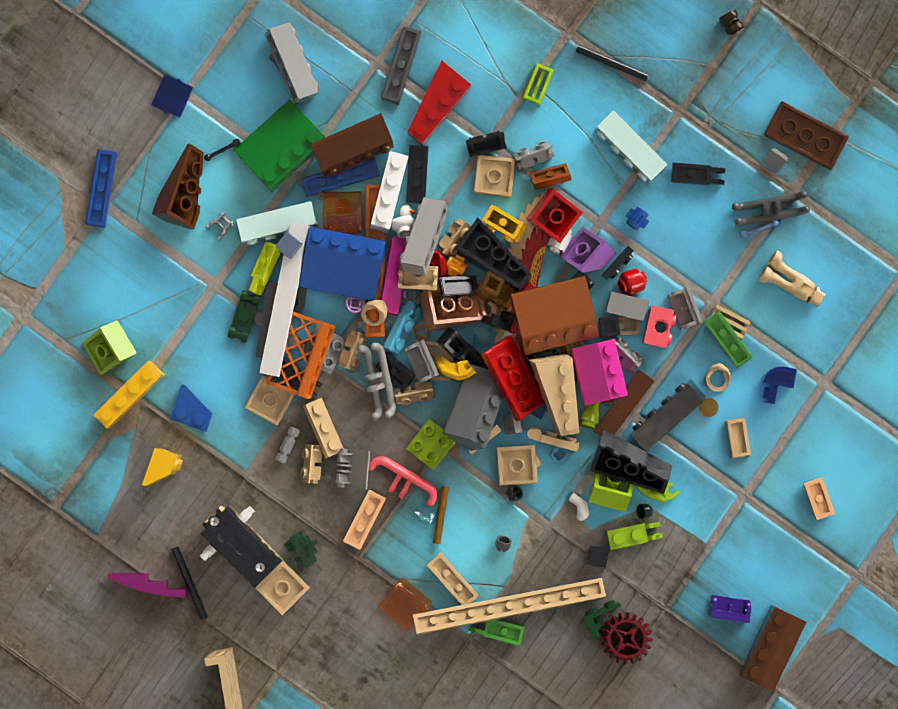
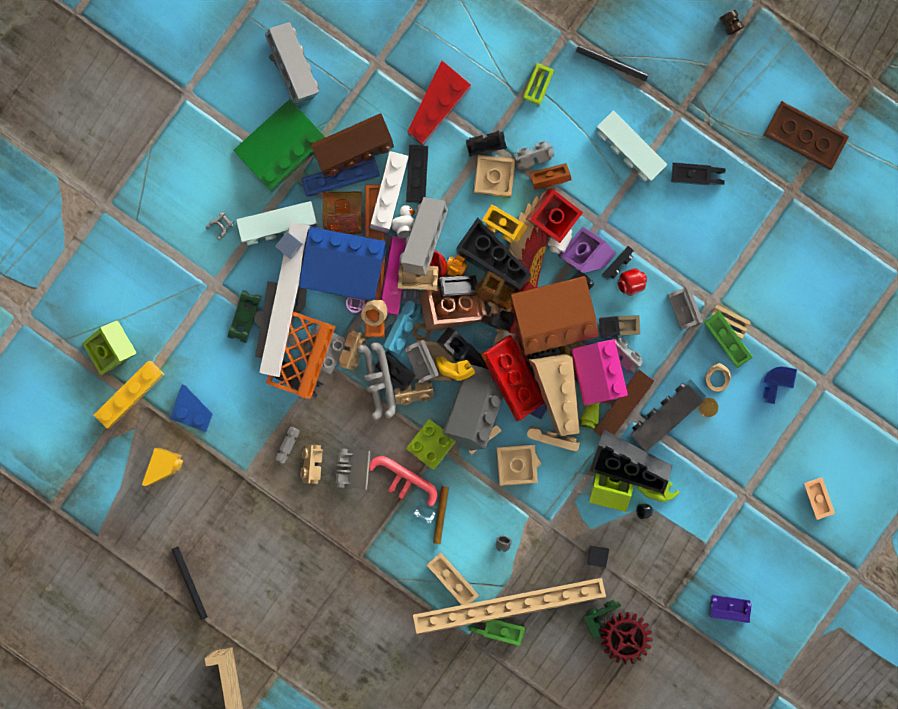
blue tile [86,149,117,228] -> none
magenta slope [108,573,187,597] -> none
clear blue piece [151,75,194,118] -> none
reddish brown wedge [152,144,204,229] -> none
piece [200,505,310,615] -> none
black hinge [204,139,241,161] -> none
tan tile [244,374,296,426] -> none
neon yellow hinge [249,241,281,296] -> none
clear green hips [284,531,318,568] -> none
tan plate [303,398,344,459] -> none
light nougat plate [343,489,386,550] -> none
clear orange hinge [379,577,432,631] -> none
dark grey tile [381,26,422,104] -> none
tan hinge [437,218,470,258] -> none
light grey tile [503,414,526,435] -> none
black hinge [506,485,523,502] -> none
dark azure bush [551,446,568,463] -> none
white arm [568,492,589,521] -> none
light grey hinge [606,291,649,321] -> none
lime hinge [607,522,663,550] -> none
blue gear [625,207,649,231] -> none
coral brick [642,305,676,349] -> none
tan tile [725,418,751,458] -> none
dark grey piece [732,191,810,226] -> none
reddish brown slope [739,605,806,692] -> none
medium blue hinge [740,220,779,238] -> none
tan piece [758,250,826,307] -> none
light grey slope [763,148,788,172] -> none

